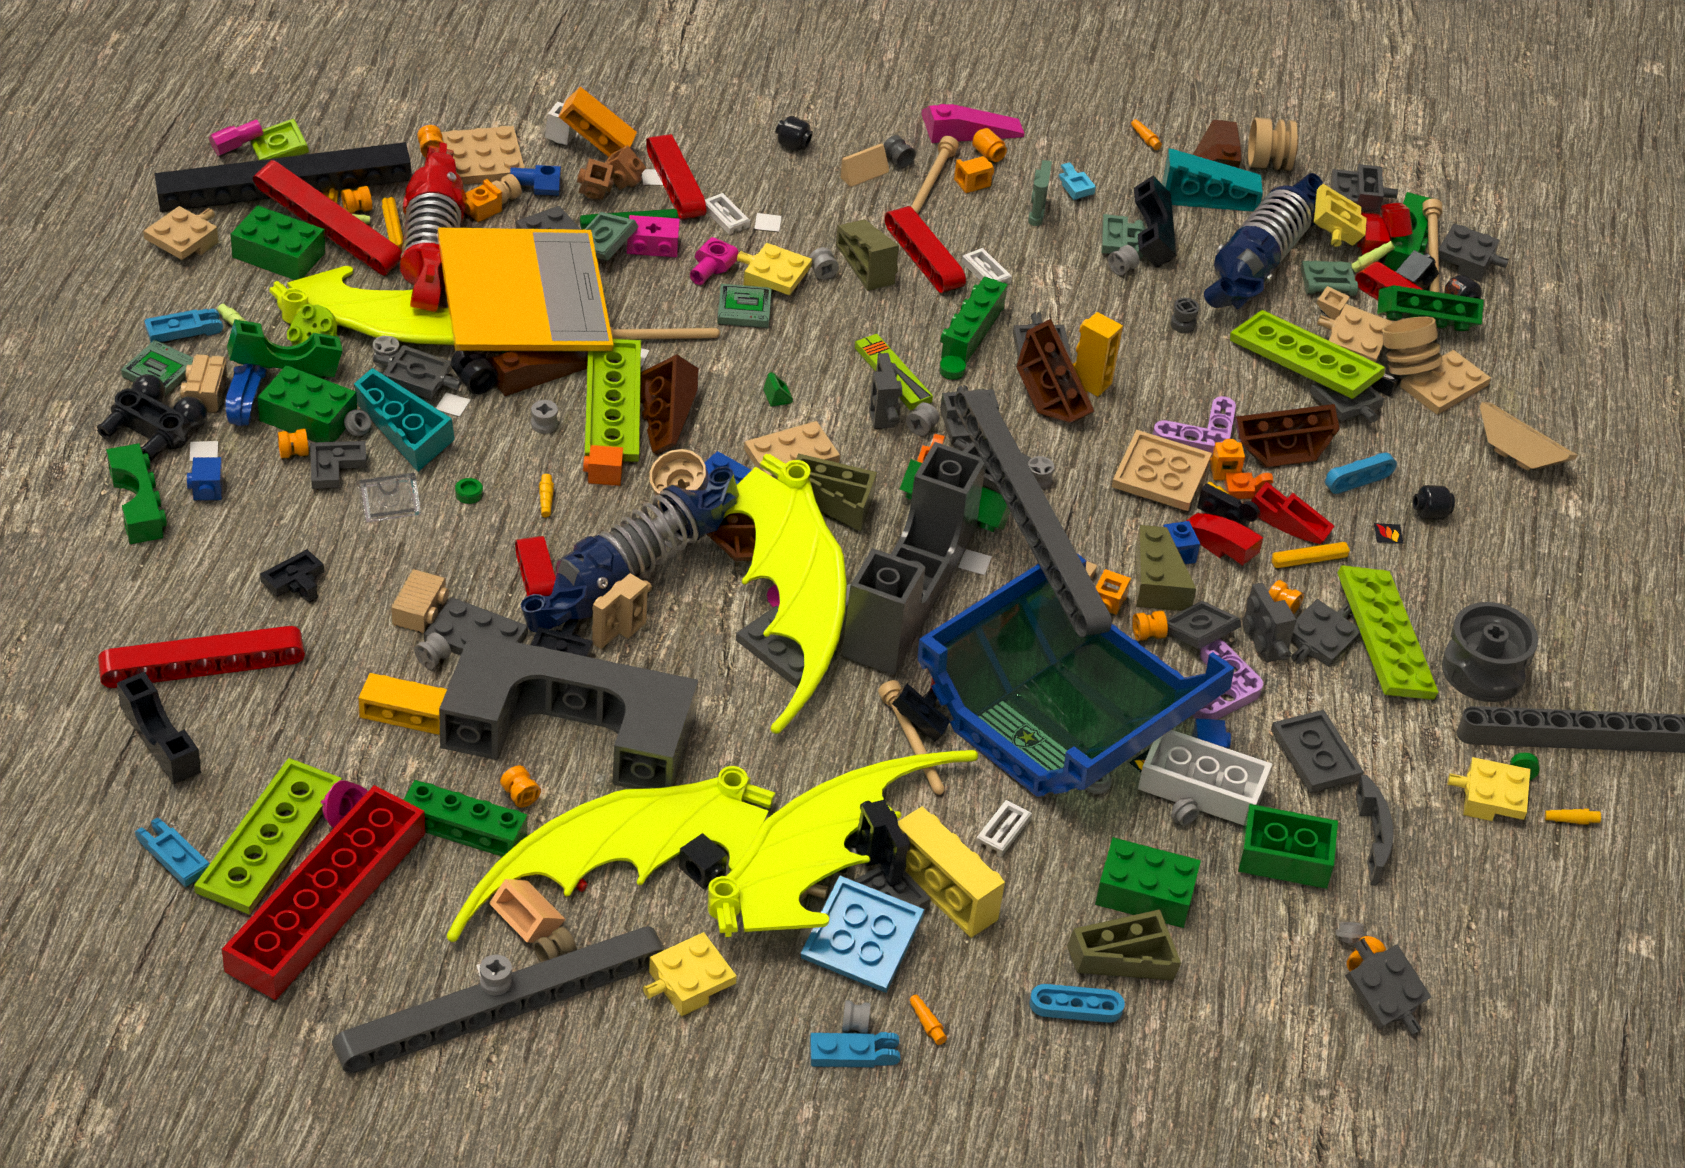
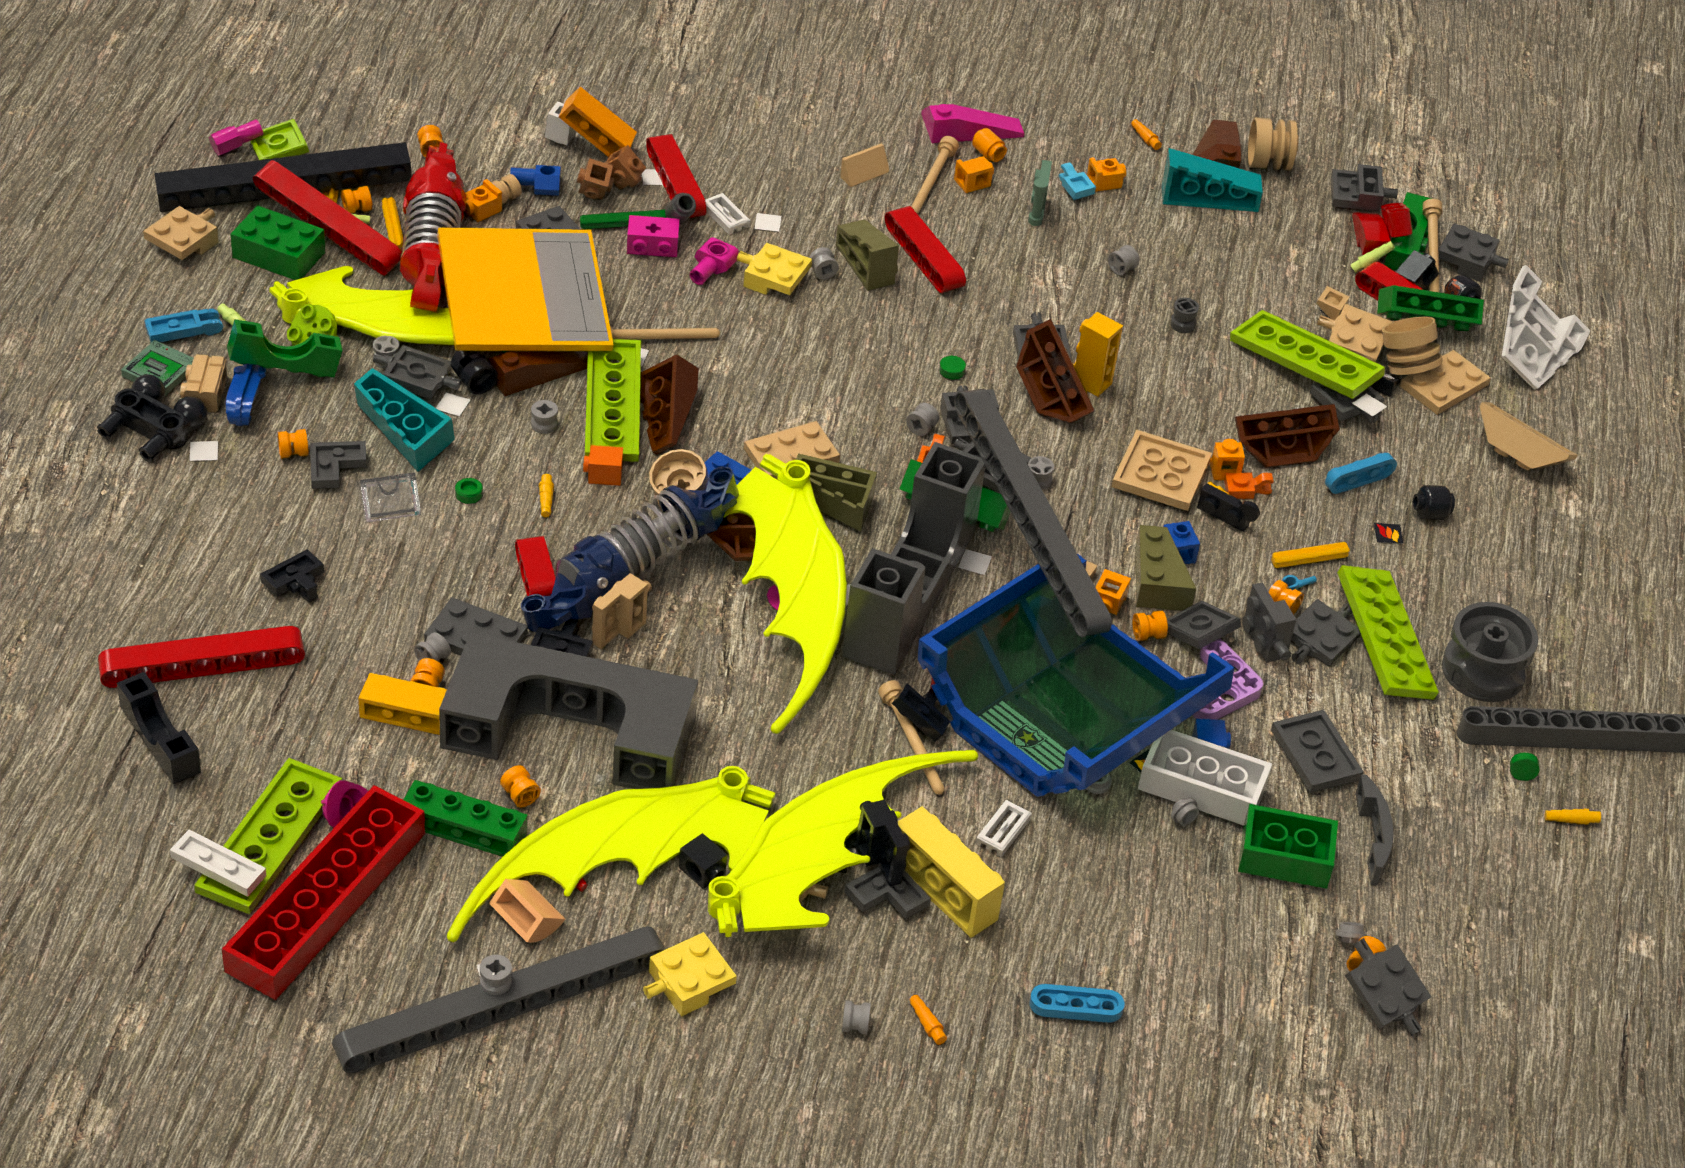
green arch [106,443,167,544] -> none
dark azure hinge [135,817,209,887] -> none
blue brick [187,457,223,501] -> none
green brick [258,365,357,443] -> none
light grey plate [344,410,371,437] -> none
tan brick [392,569,449,633] -> none
tan plate [442,126,525,184] -> none
dark tan wheel [533,927,577,963] -> none
sand green tile [584,212,639,261] -> none
sand green tile [717,284,772,328] -> none
dark grey plate [736,605,837,688] -> none
green slope [763,372,793,407] -> none
black head [775,116,813,151] -> none
plate [801,876,924,993] -> none
dark azure hinge [810,1032,901,1067] -> none
lime tile [855,334,933,410] -> none
dark grey plate [869,353,902,429] -> none
dark grey wheel [884,135,916,168] -> none
green brick [940,276,1008,364] -> none
white tile [962,248,1012,284] -> none
olive wedge [1067,909,1181,981] -> none
green brick [1095,837,1201,928] -> none
sand green plate [1101,214,1146,259] -> none
black arch [1134,175,1177,268] -> none
lavender beam [1153,396,1236,455] -> none
red slope [1186,513,1263,566] -> none
dark blue piece [1204,173,1323,310] -> none
red slope [1251,481,1335,544] -> none
sand green plate [1301,260,1358,296] -> none
light yellow plate [1314,184,1367,247] -> none
light yellow plate [1447,757,1530,821] -> none
none -> white plate [170,830,266,897]
none -> light orange wheel [410,658,445,688]
none -> dark grey brick [665,193,696,224]
none -> light orange brick [1087,157,1126,192]
none -> dark azure hand [1282,575,1317,590]
none -> white sticker [1352,393,1387,416]
none -> white wedge [1502,265,1590,390]

